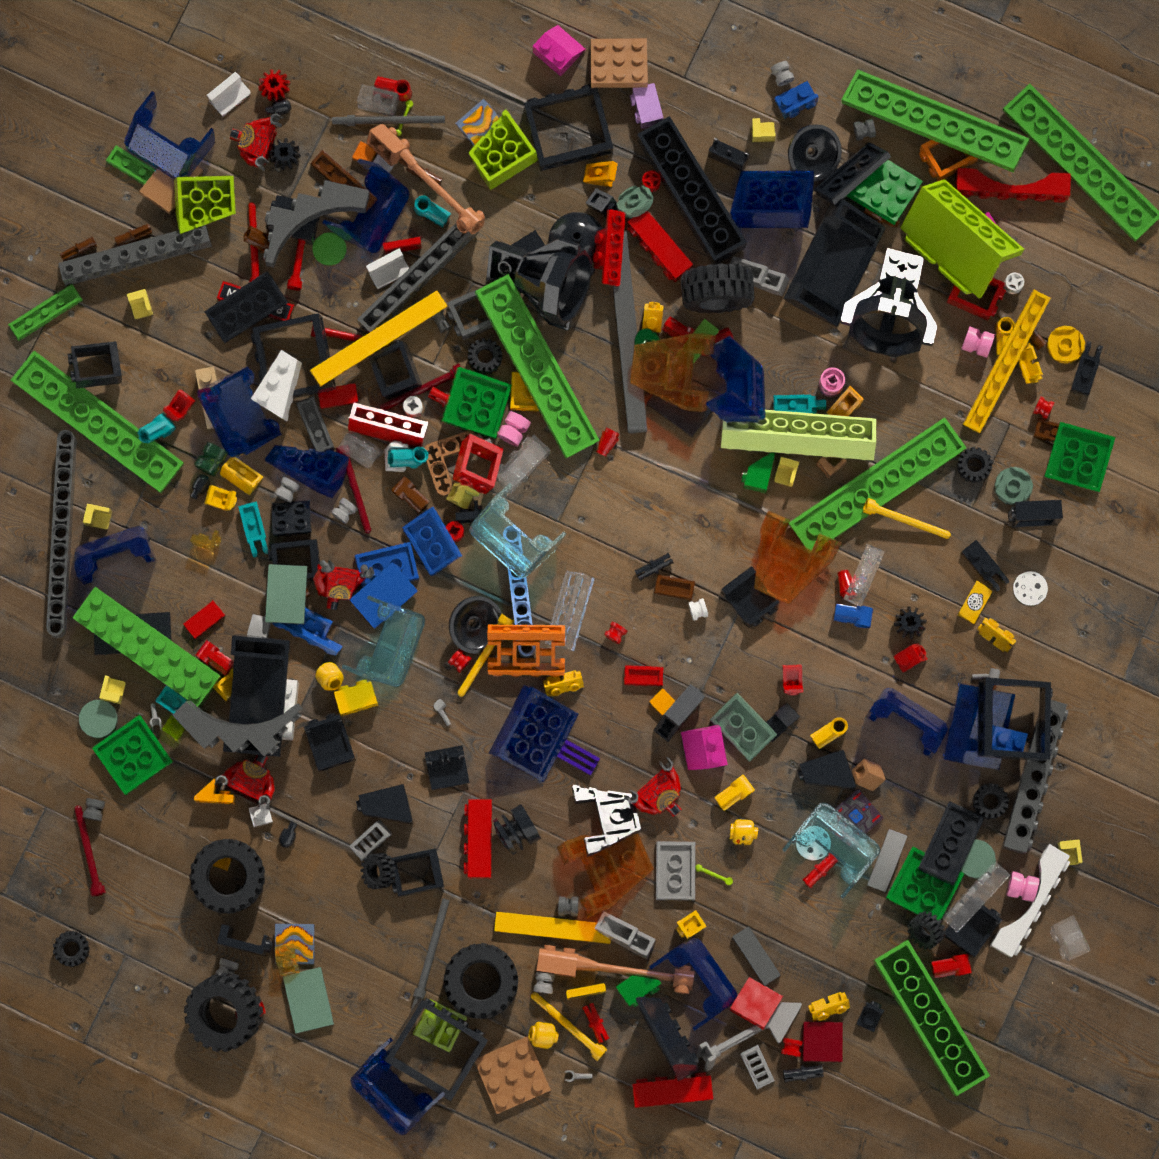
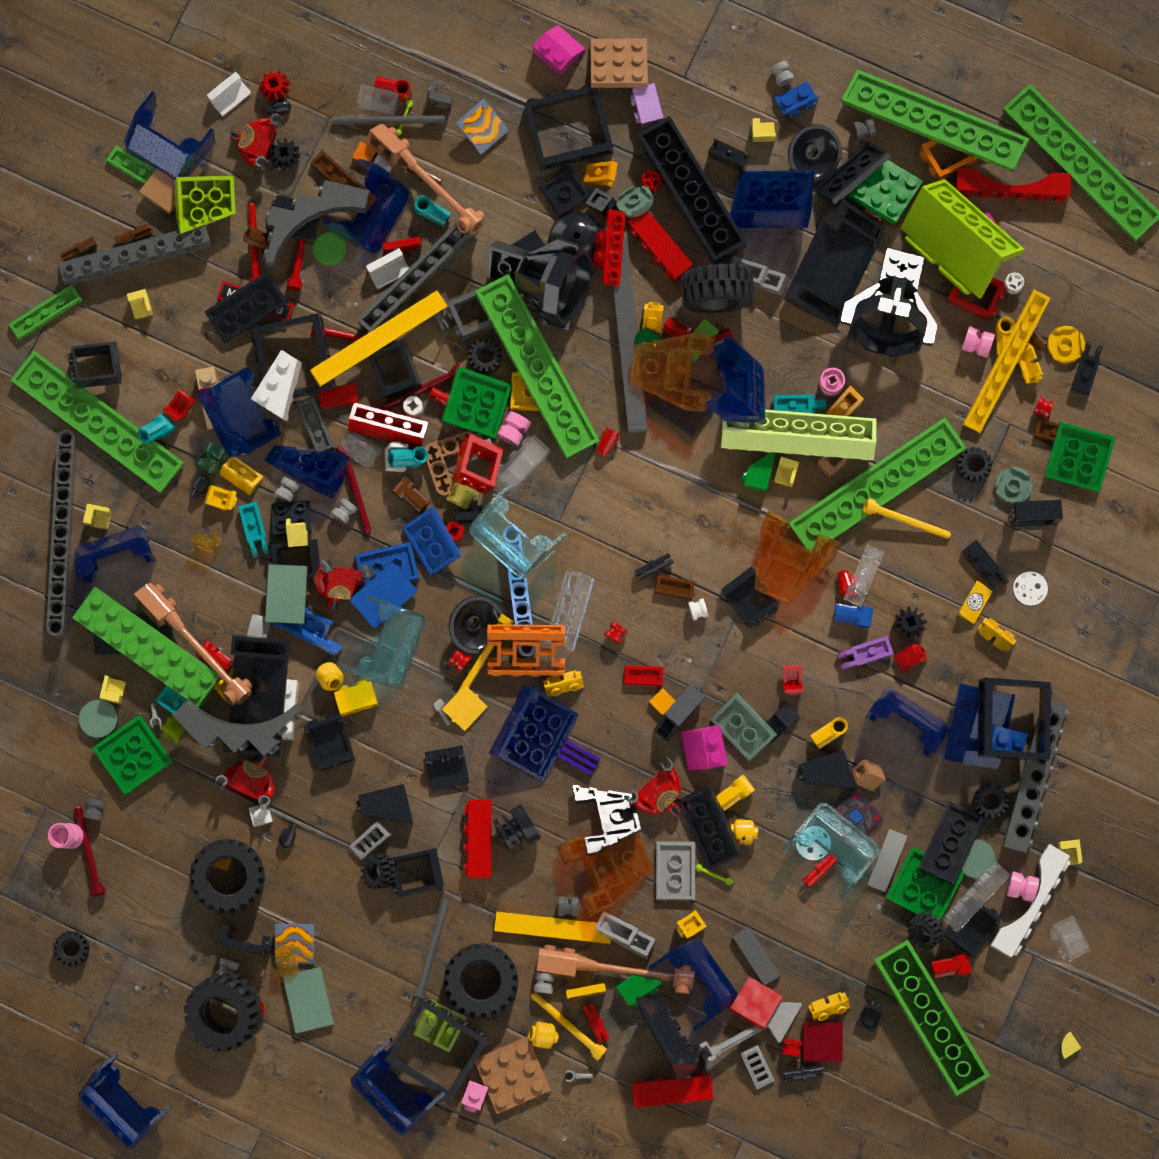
red tile [183,600,225,640] -> none
light orange slope [194,778,235,805] -> none
lime wedge [469,109,538,190] -> none
light grey hand [972,668,1000,679] -> none
none -> bright pink wheel [48,823,83,849]
none -> clear blue windscreen [78,1052,172,1149]
none -> nougat bar [134,583,252,706]
none -> light yellow panel [286,519,308,547]
none -> dark grey bracket [426,81,453,110]
none -> yellow piece [442,685,488,731]
none -> bright pink bracket [462,1081,488,1113]
none -> black tile [539,166,591,218]
none -> black tile [678,784,743,871]
none -> medium lavender hinge [837,636,894,670]
none -> light yellow tile [1061,1032,1081,1059]

